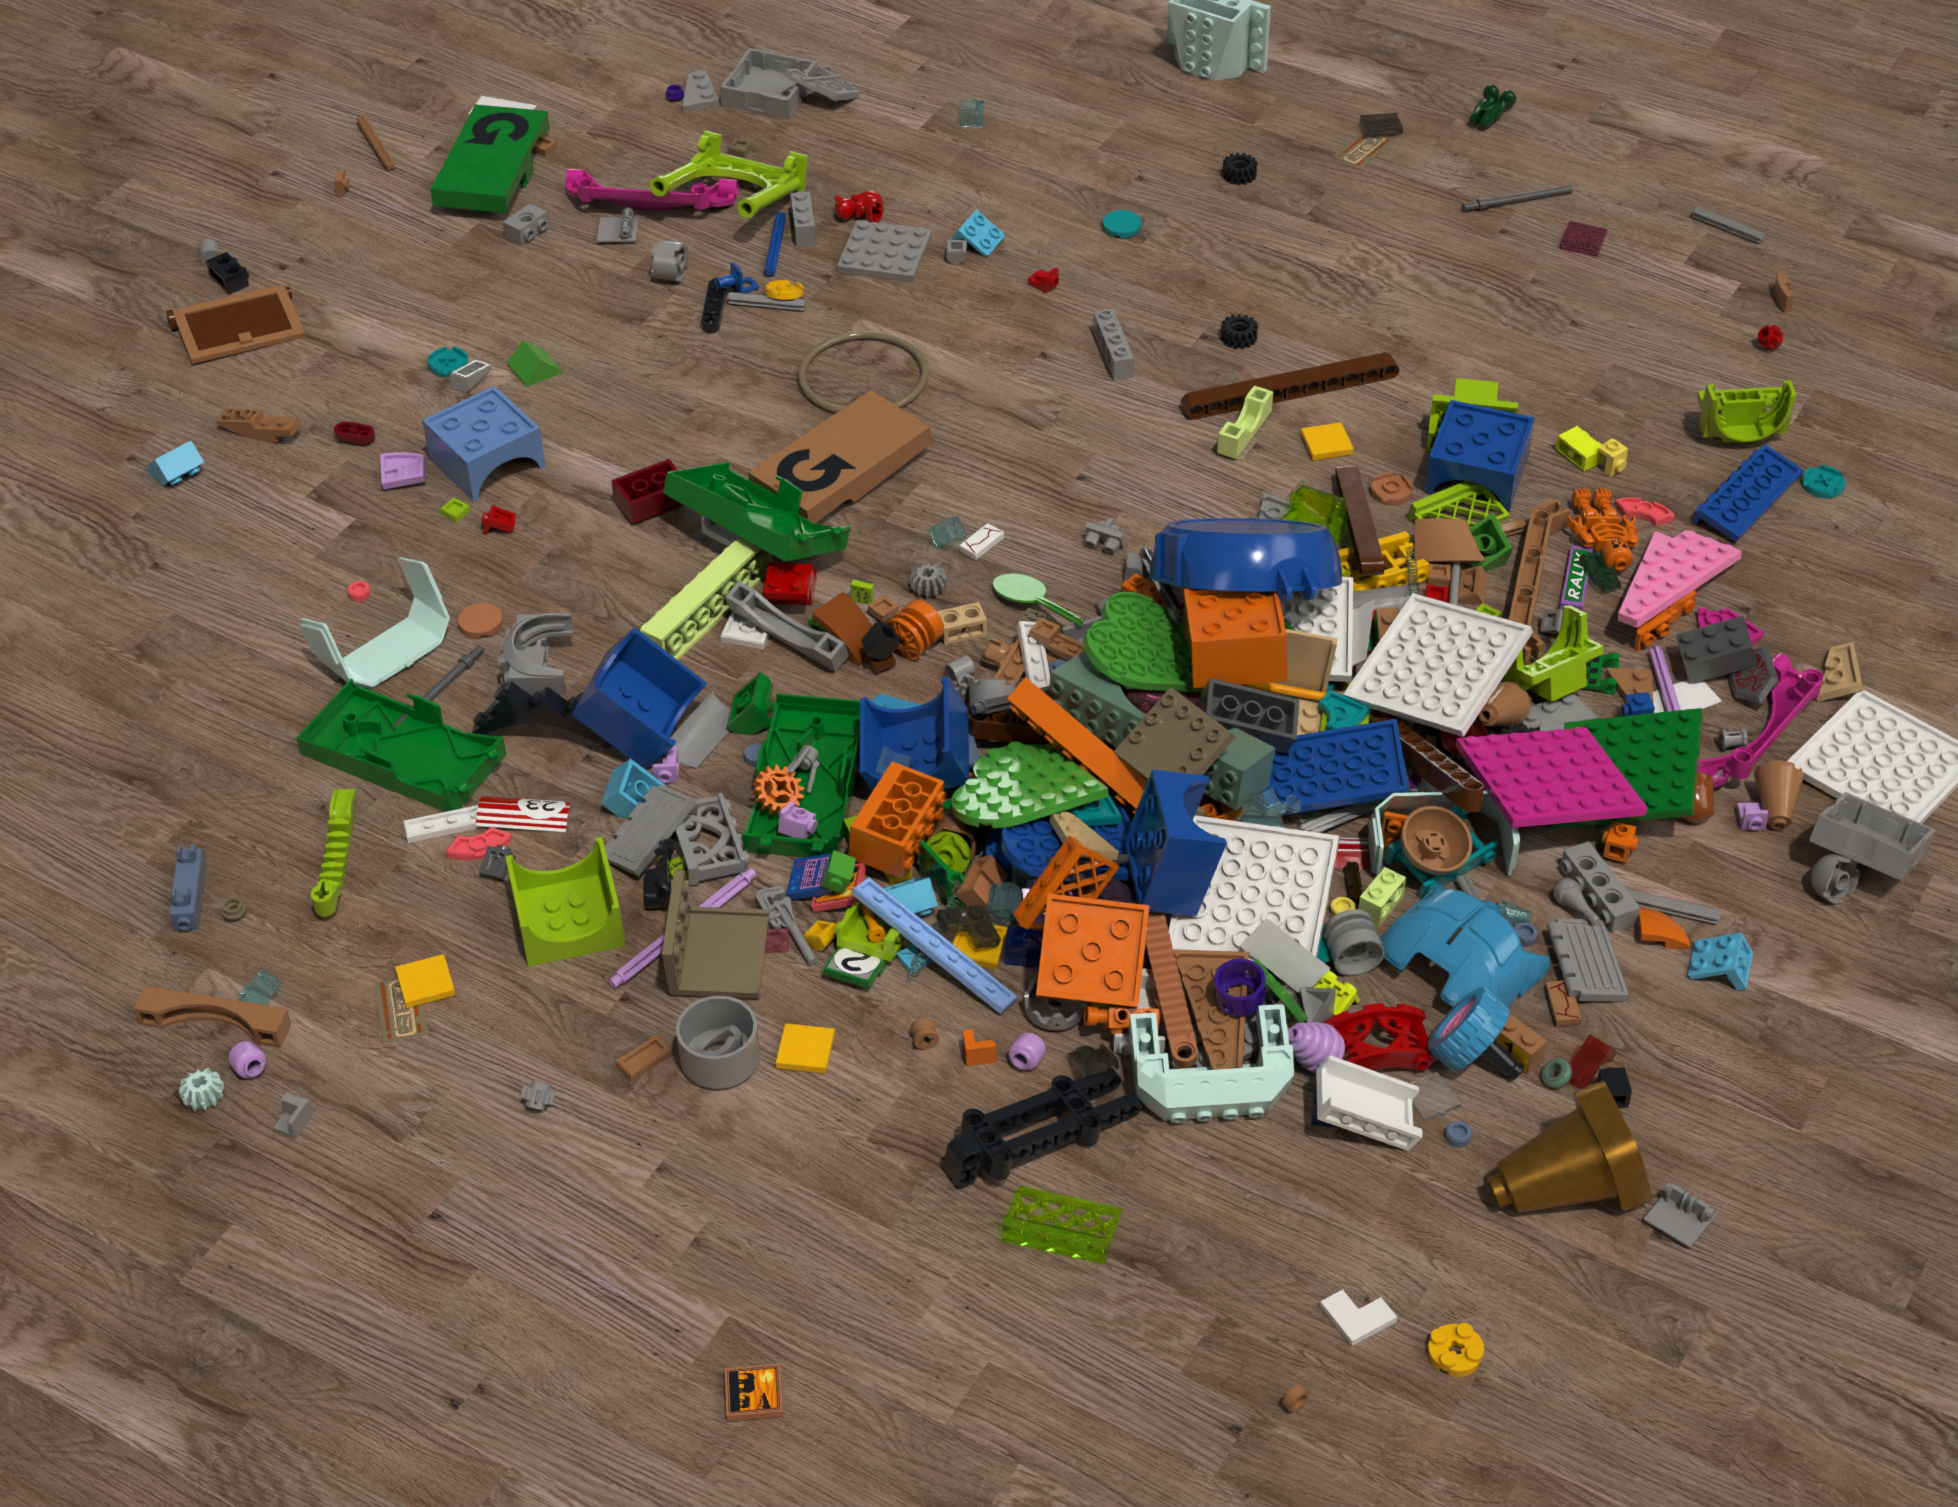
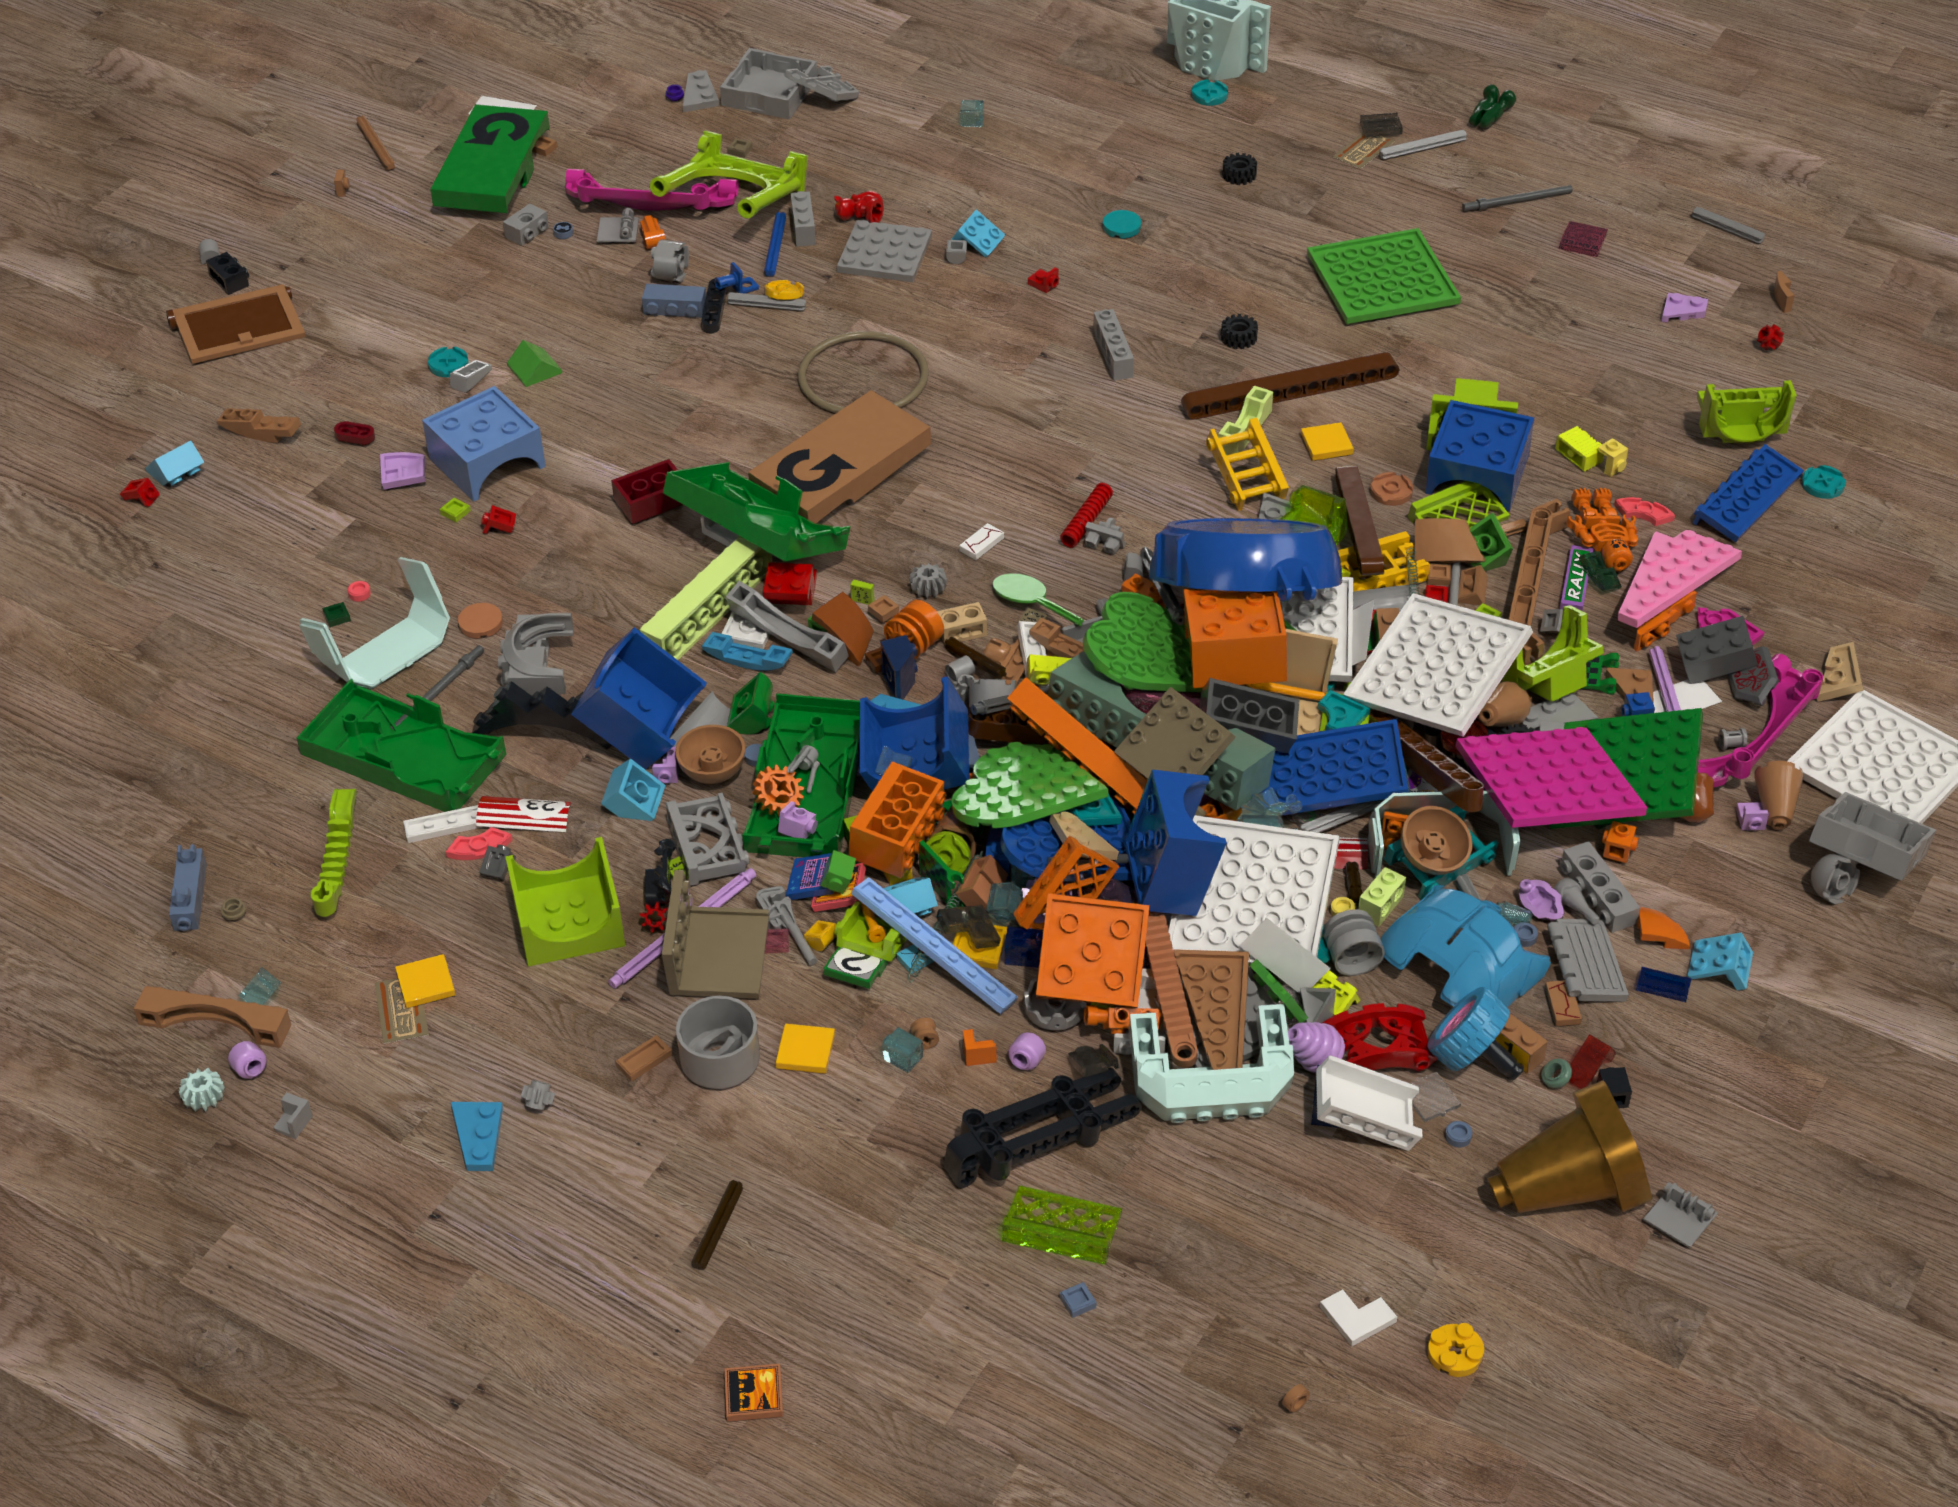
light grey hinge [604,784,696,877] -> none
black brick [861,622,900,661] -> none
clear light blue panel [928,516,967,548] -> none
dark purple piece [1214,958,1266,1017] -> none
light grey axle [1626,889,1721,924] -> none
none -> red bracket [120,478,160,507]
none -> dark green tile [322,602,351,628]
none -> dark azure wing [451,1102,503,1171]
none -> sand blue tile [553,222,573,239]
none -> orange piece [640,215,665,249]
none -> red gear [640,901,668,933]
none -> sand blue brick [642,284,706,318]
none -> medium nougat piece [675,725,745,784]
none -> dark brown axle [692,1180,743,1270]
none -> dark azure slope [702,632,793,670]
none -> dark blue slope [880,635,918,700]
none -> clear light blue brick [882,1027,923,1073]
none -> dark brown axle [945,637,1007,679]
none -> neon yellow bracket [1027,654,1072,685]
none -> red piece [1060,483,1113,548]
none -> sand blue tile [1060,1282,1097,1318]
none -> teal tile [1191,79,1228,106]
none -> yellow fence [1206,418,1289,511]
none -> bright green plate [1307,228,1461,324]
none -> light grey axle [1379,129,1467,160]
none -> lavender arm [1519,879,1564,921]
none -> clear blue tile [1636,967,1692,1002]
none -> lavender wing [1662,293,1708,322]

